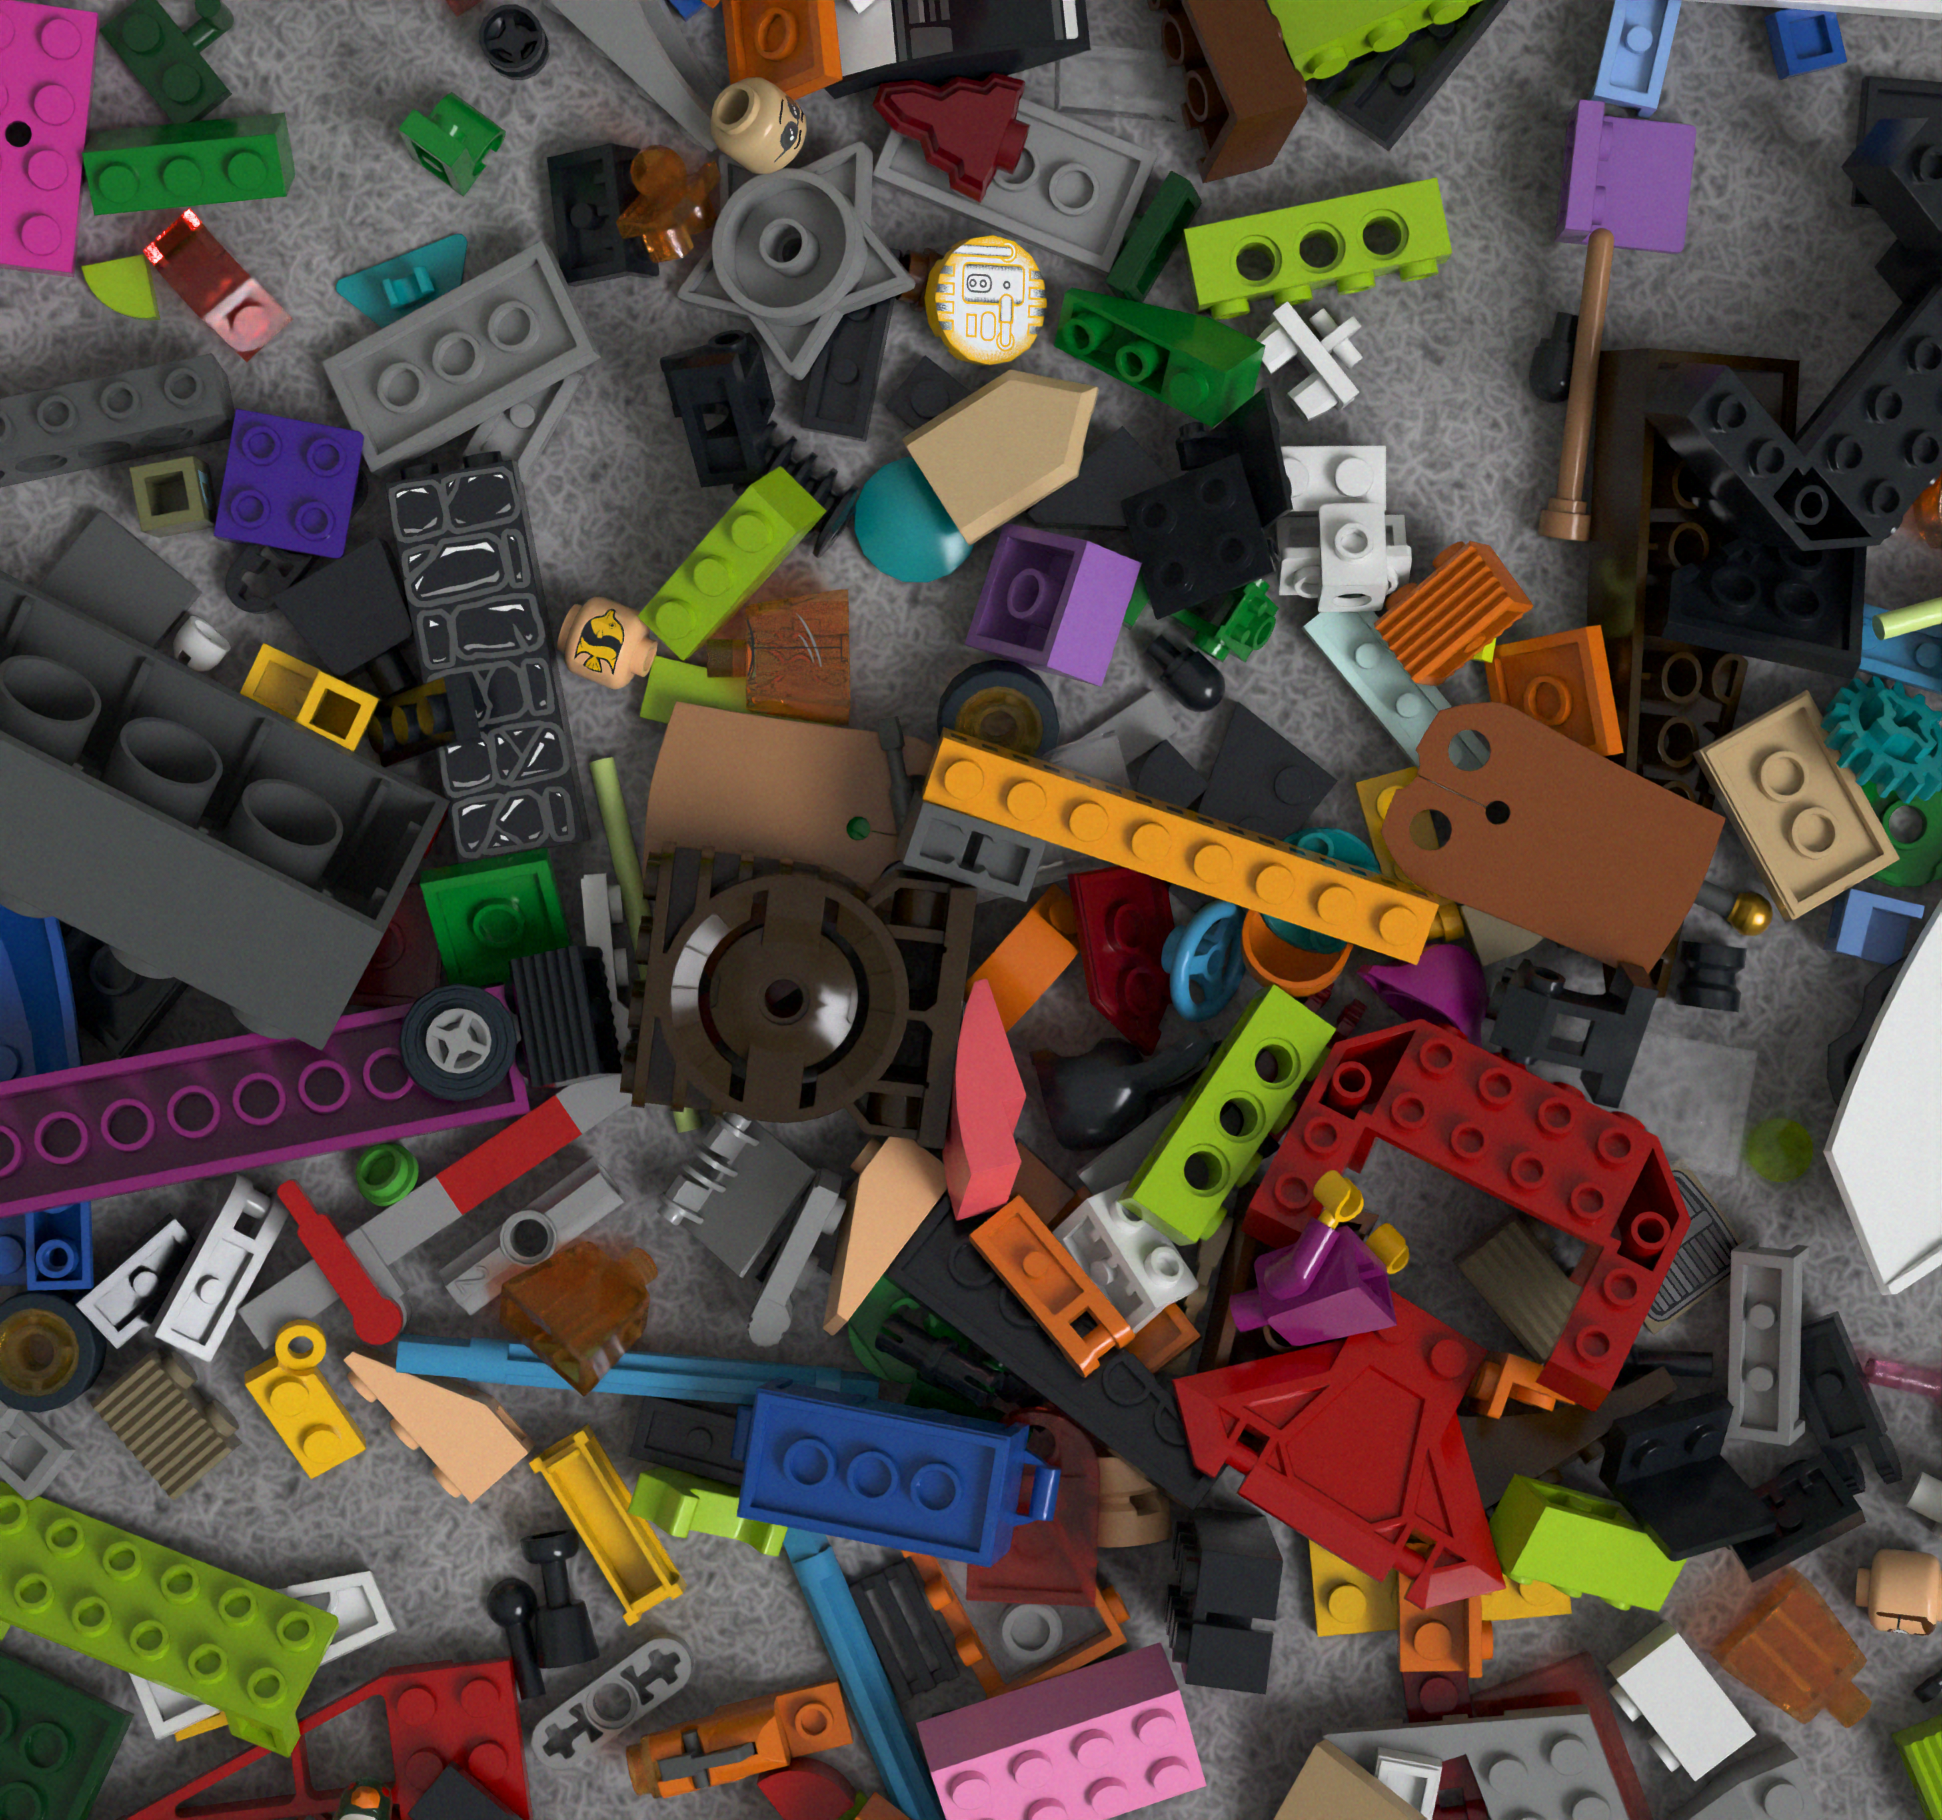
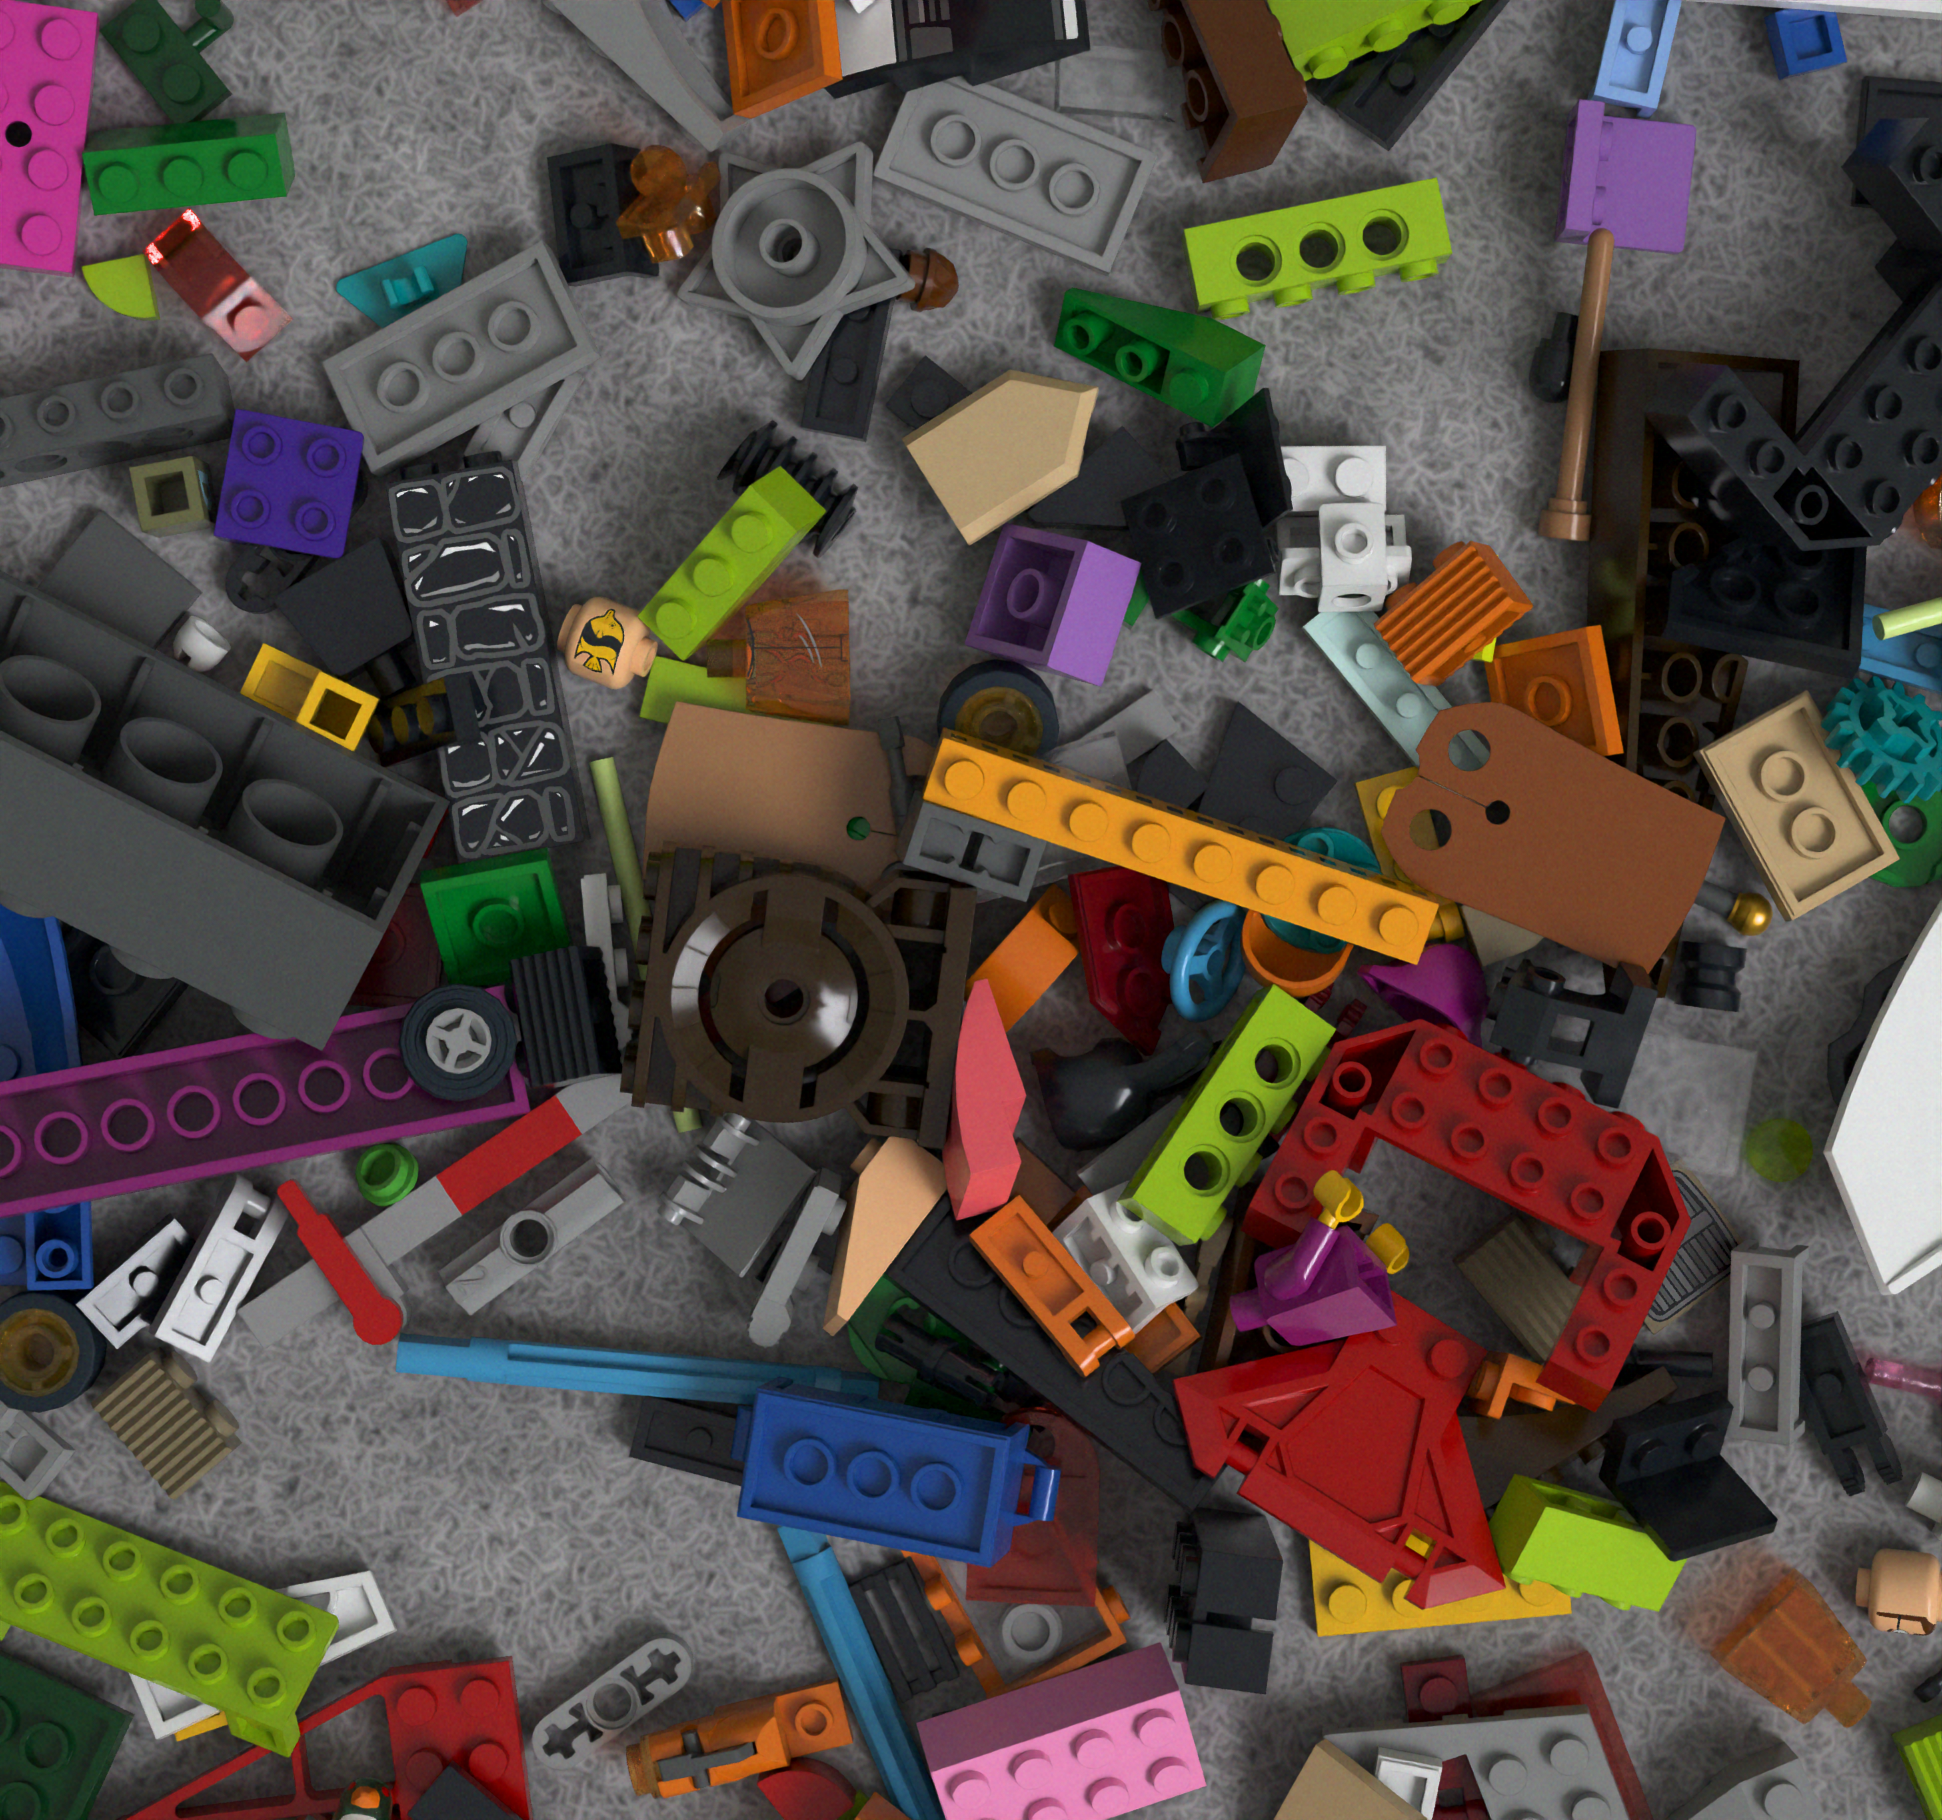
yellow hinge [244,1319,366,1479] -> none
light nougat slope [343,1344,536,1504] -> none
green plate [398,92,506,197] -> none
black wheel [479,4,550,80] -> none
black bar [487,1578,546,1701] -> none
clear orange torso [499,1241,658,1397] -> none
black piece [520,1529,600,1669] -> none
yellow container [529,1423,687,1626] -> none
lime piece [627,1466,788,1557] -> none
black tile [659,330,776,488] -> none
tan head [710,77,807,174] -> none
teal dish [854,457,976,583] -> none
dark red rock [872,73,1031,204] -> none
tile [924,235,1047,365] -> none
light nougat wheel [1081,1447,1173,1548] -> none
dark green plate [1105,171,1202,303] -> none
black cylinder [1144,634,1225,712] -> none
white hips [1256,301,1363,423] -> none
orange bracket [1397,1539,1493,1678] -> none
white brick [1606,1620,1757,1781] -> none
black bracket [1726,1451,1866,1583] -> none
medium blue panel [1823,888,1925,966] -> none

